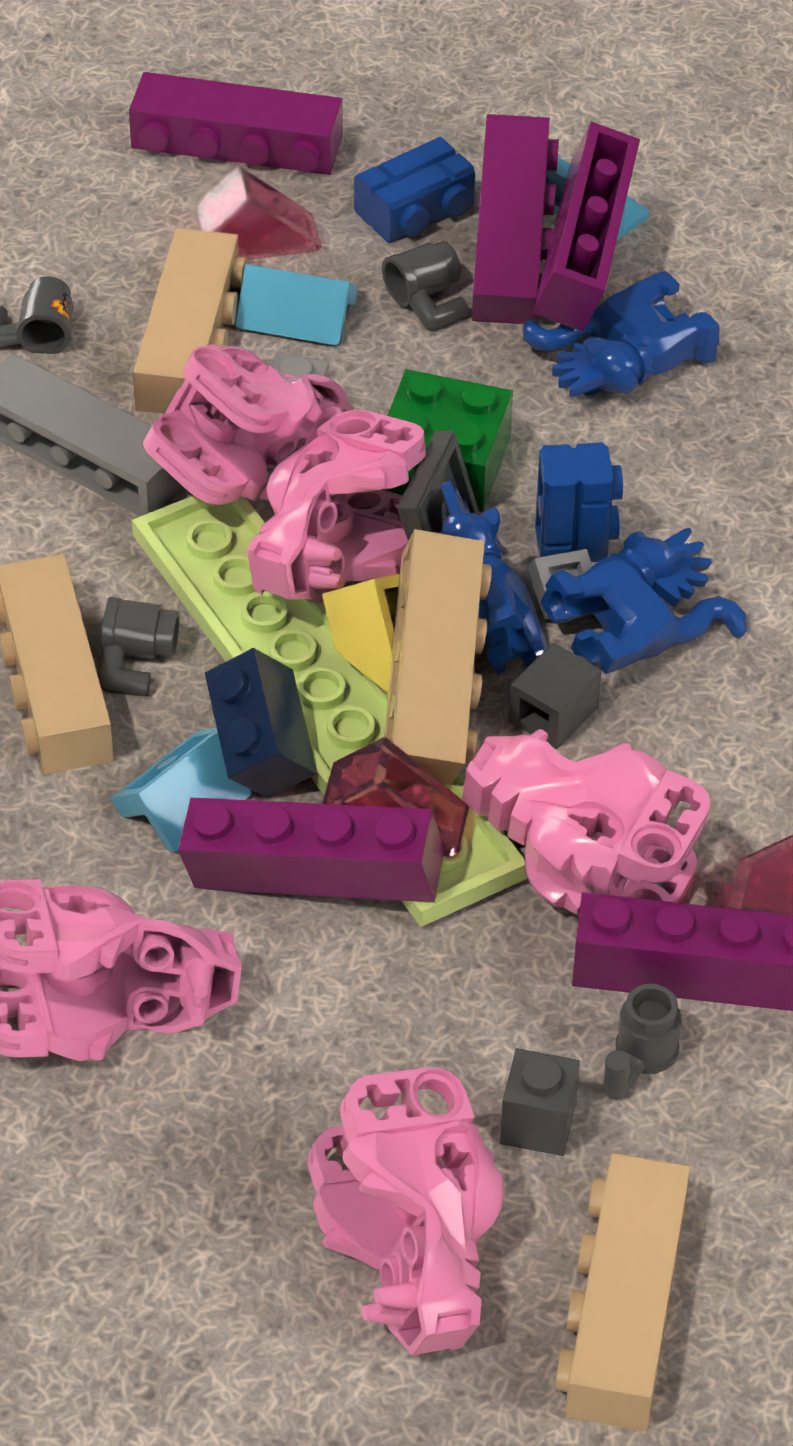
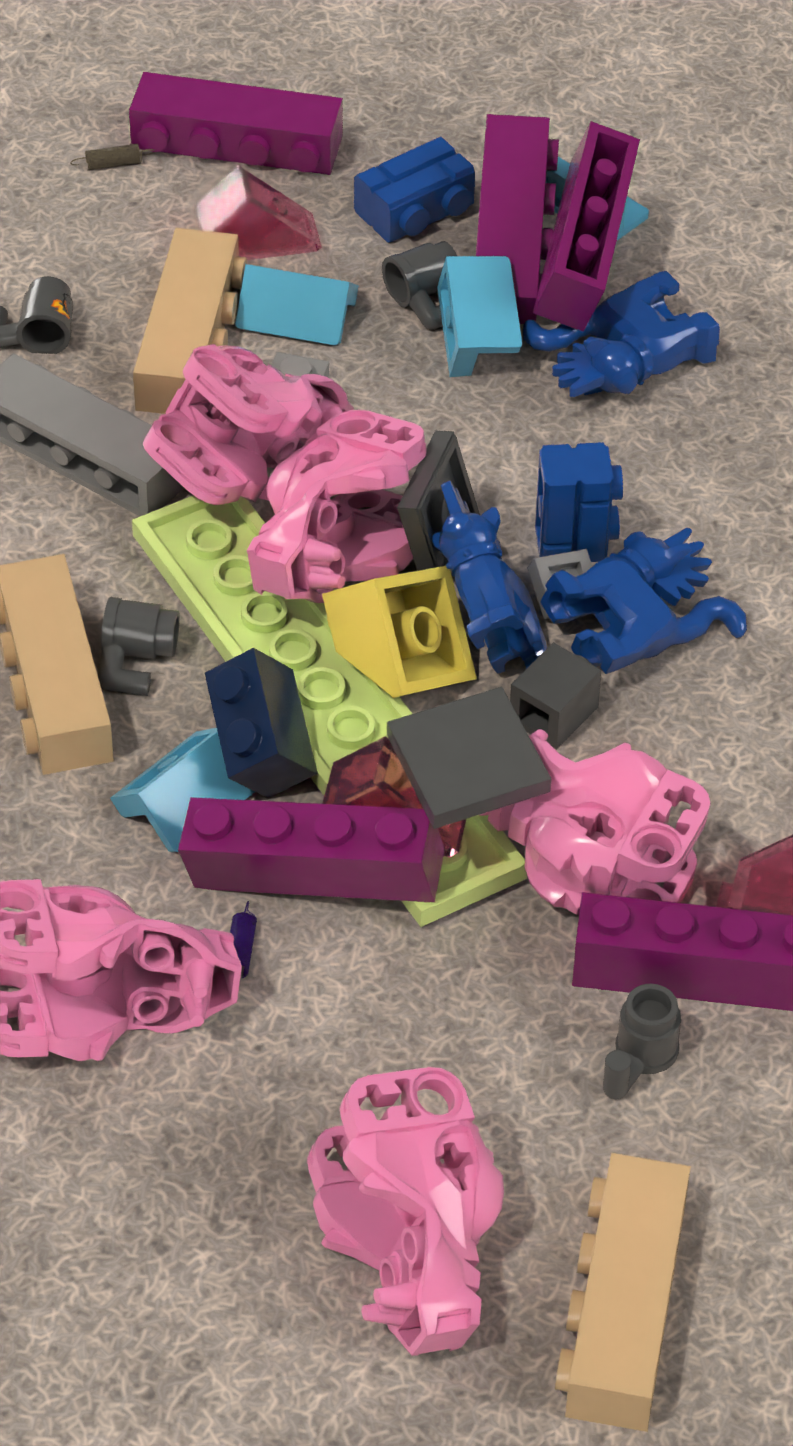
tan brick [380,529,492,785] -> none
green brick [382,369,513,512] -> none
dark grey brick [500,1048,580,1156] -> none
none -> dark tan piece [70,144,155,171]
none -> dark purple piece [230,901,257,978]
none -> dark grey tile [387,686,551,829]
none -> medium azure panel [437,256,522,377]

